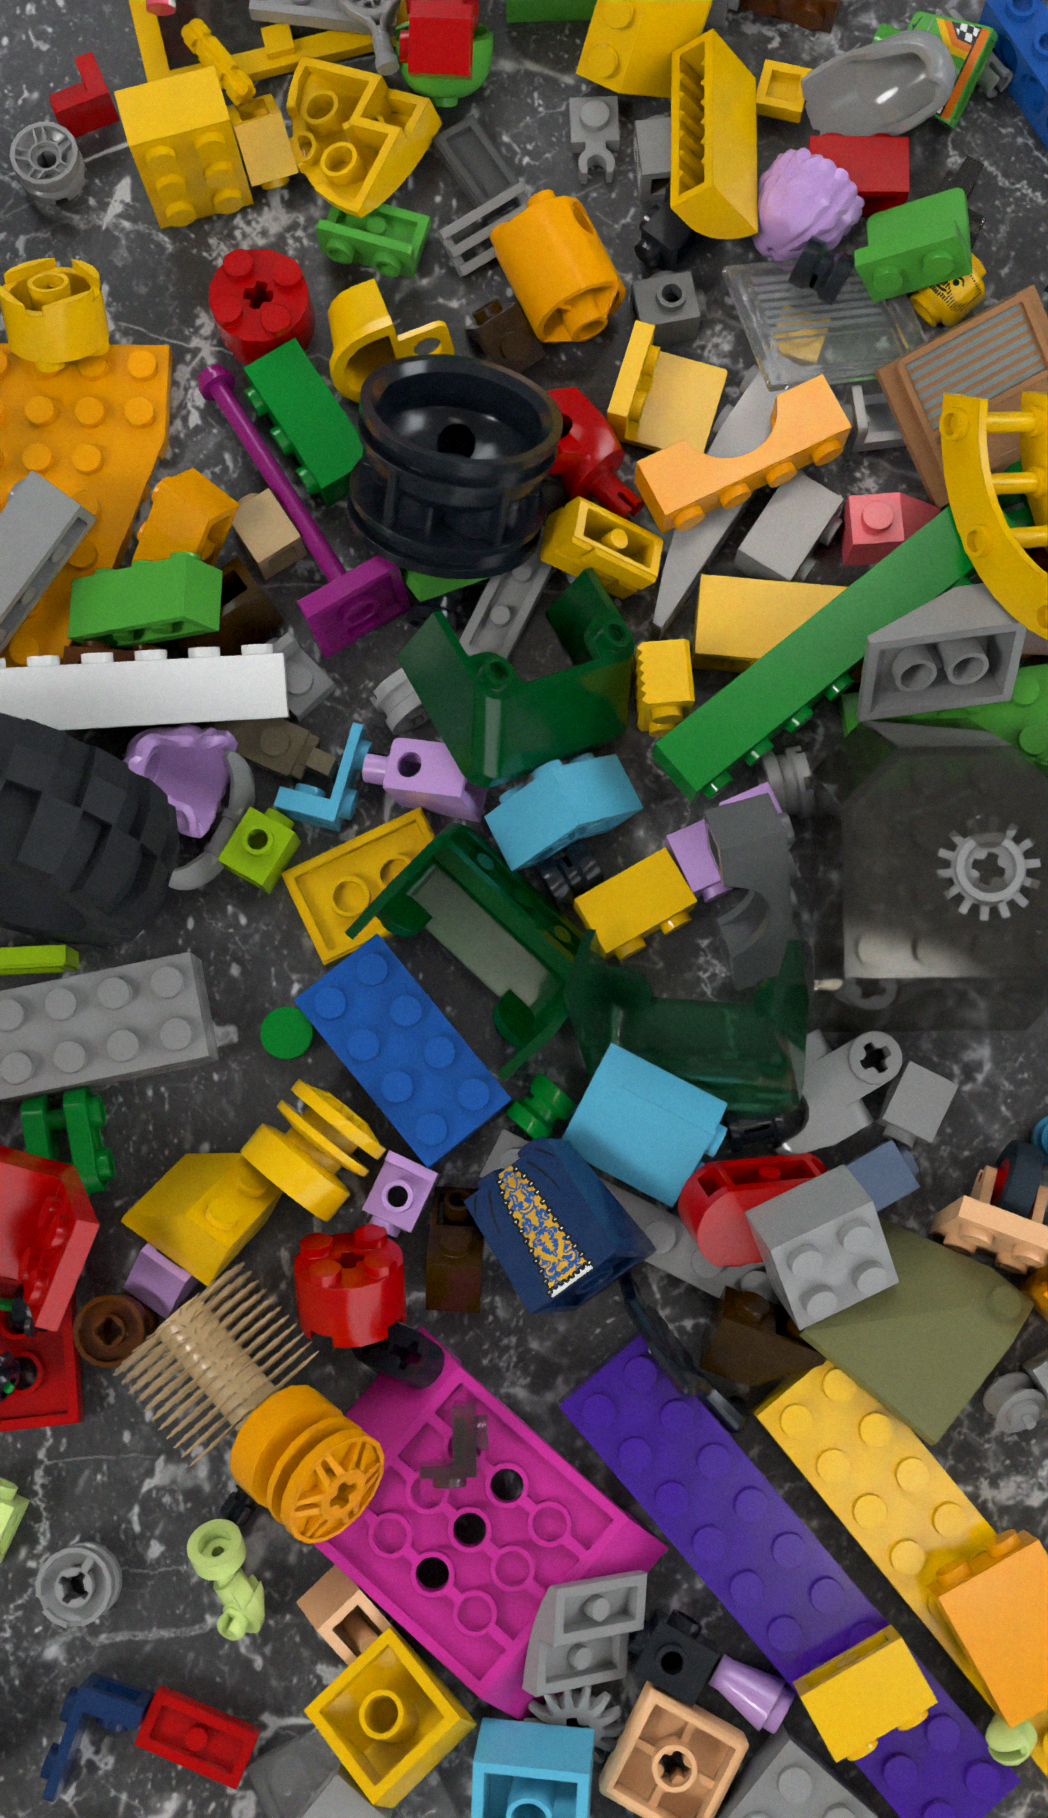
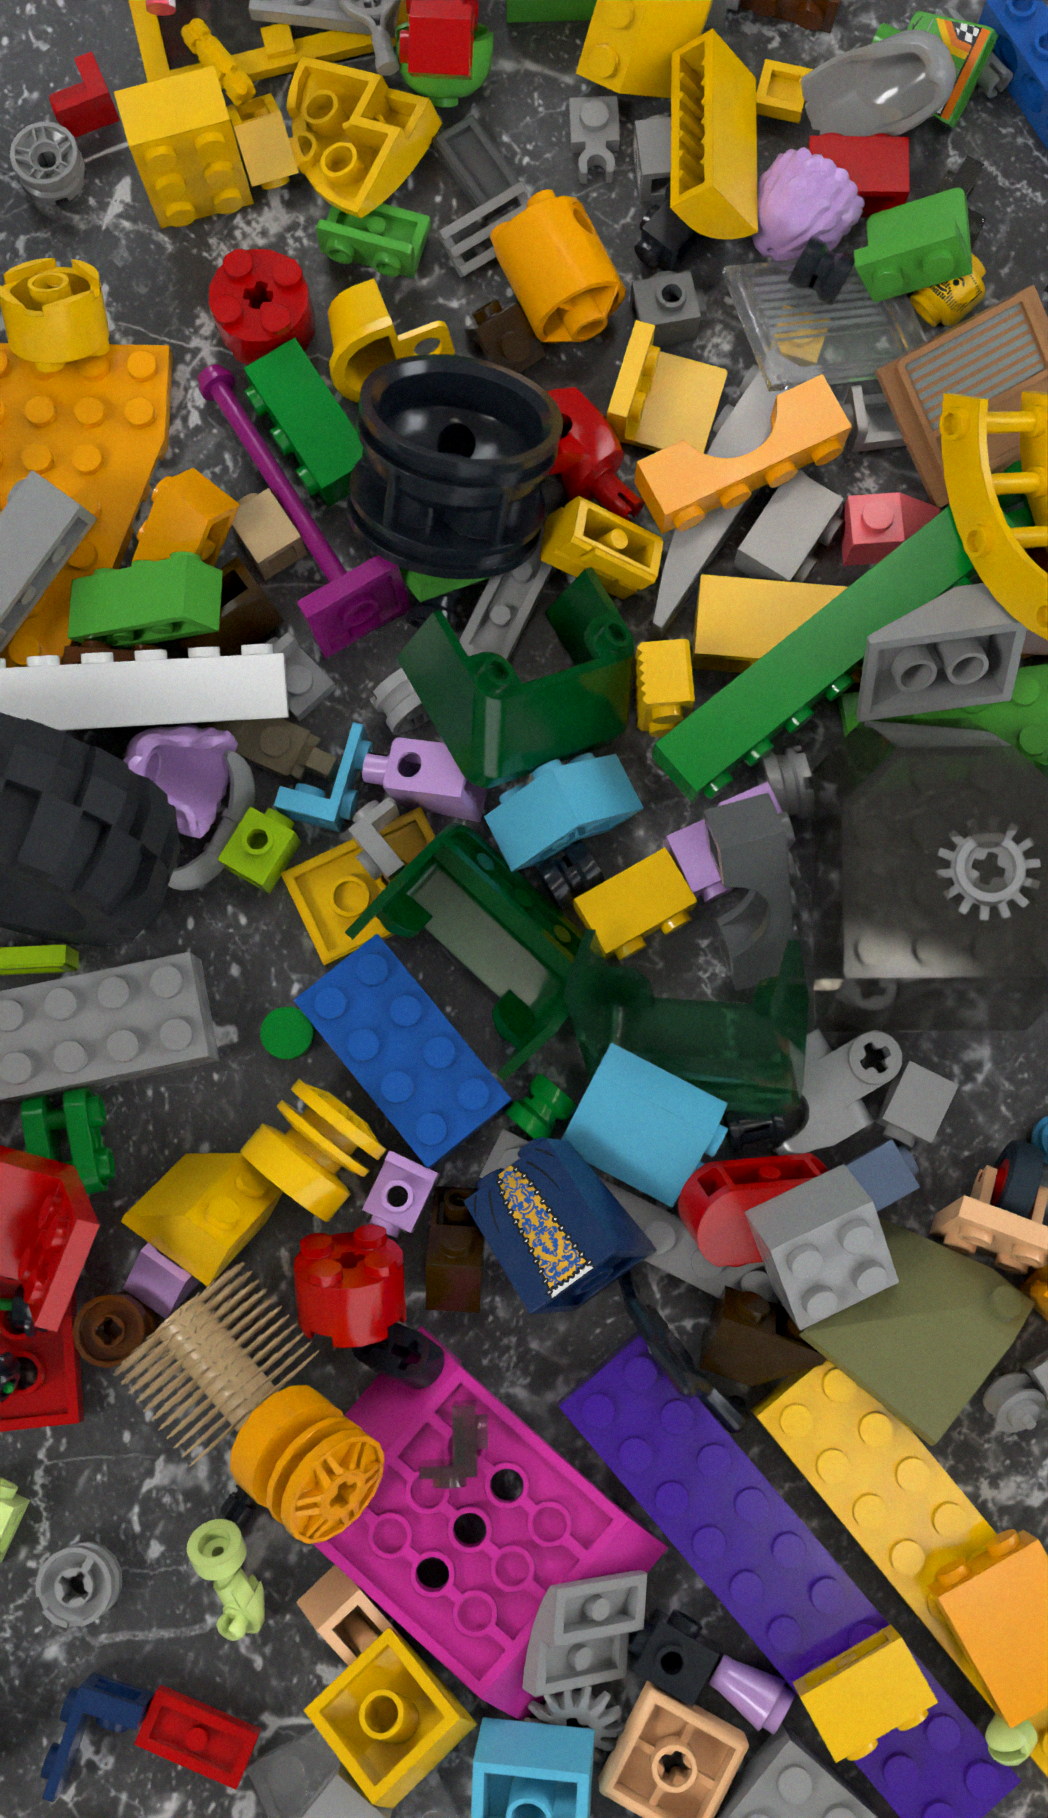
none -> light grey bracket [348,797,405,883]

